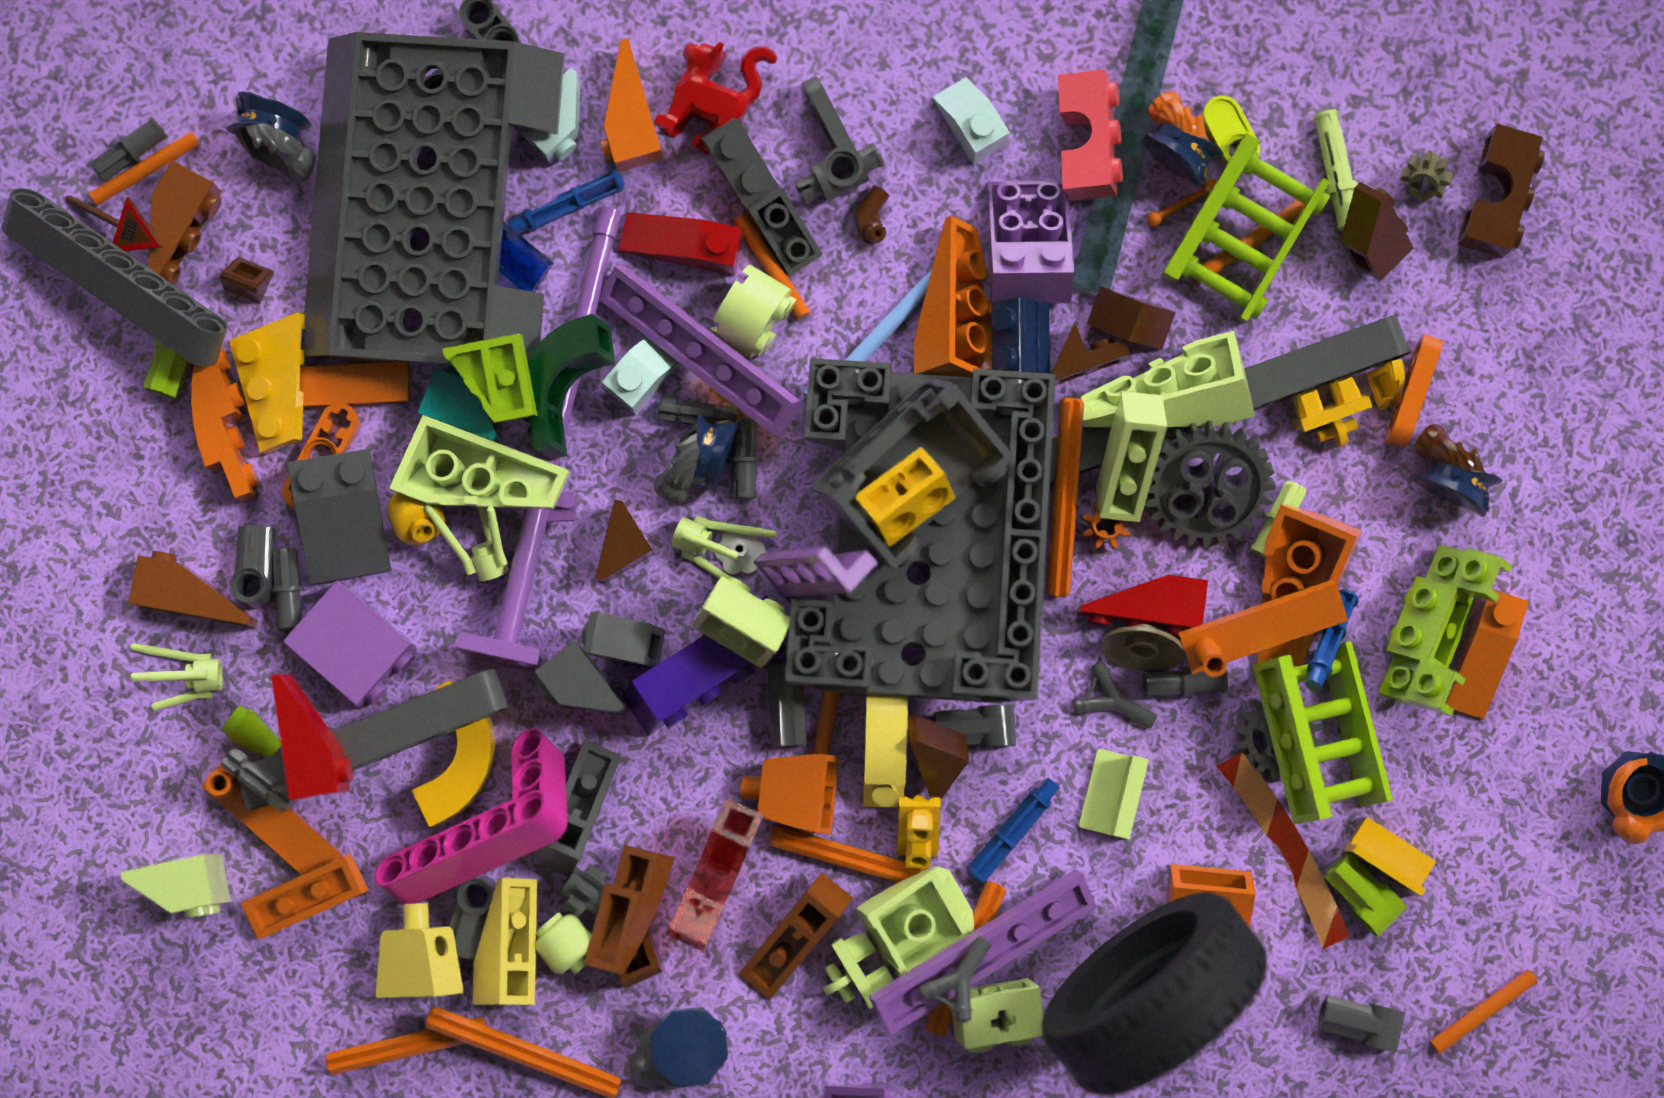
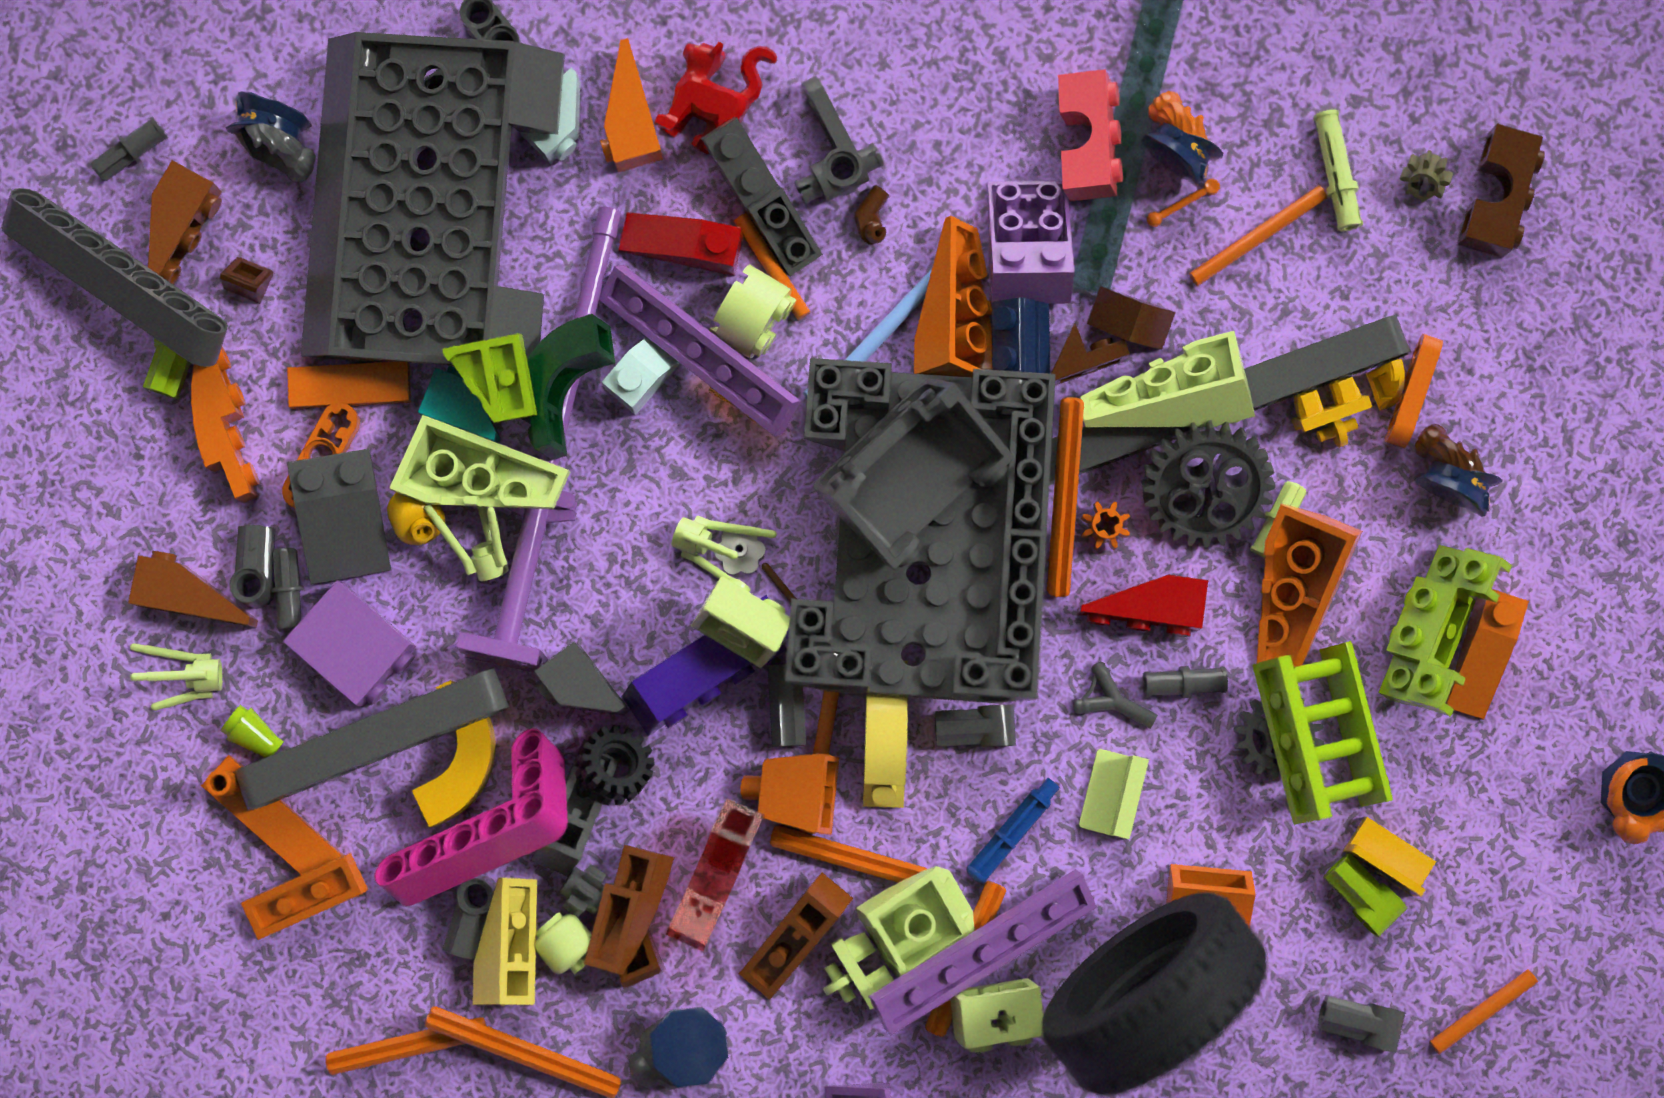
piece [65,195,163,252] -> none
orange bar [89,131,200,206] -> none
yellowish green slope [120,854,231,919] -> none
dark grey axle [221,749,294,811] -> none
yellow wing [229,312,305,454] -> none
red slope [271,674,353,800] -> none
light yellow torso [376,903,463,998] -> none
clear blue tile [499,221,554,292] -> none
blue piece [507,169,625,236] -> none
dark grey slope [582,611,665,669] -> none
reddish brown slope [595,499,655,583] -> none
piece [653,413,739,503] -> none
dark grey axle [658,398,738,425] -> none
dark grey axle [729,418,761,499] -> none
medium lavender fence [753,547,877,597] -> none
yellow brick [855,447,956,547] -> none
yellow hips [897,795,941,869] -> none
reddish brown slope [908,715,969,799] -> none
dark grey piece [919,936,992,1023] -> none
light aqua slope [932,78,1010,164] -> none
yellowish green brick [1096,391,1167,522] -> none
dark tan dish [1102,624,1184,672] -> none
lime fence [1161,133,1330,324] -> none
orange piece [1178,579,1348,677] -> none
neon yellow piece [1202,95,1260,166] -> none
clear orange sticker [1216,752,1350,949] -> none
blue piece [1305,589,1358,691] -> none
reddish brown slope [1340,182,1414,281] -> none
none -> black tyre [575,725,654,806]

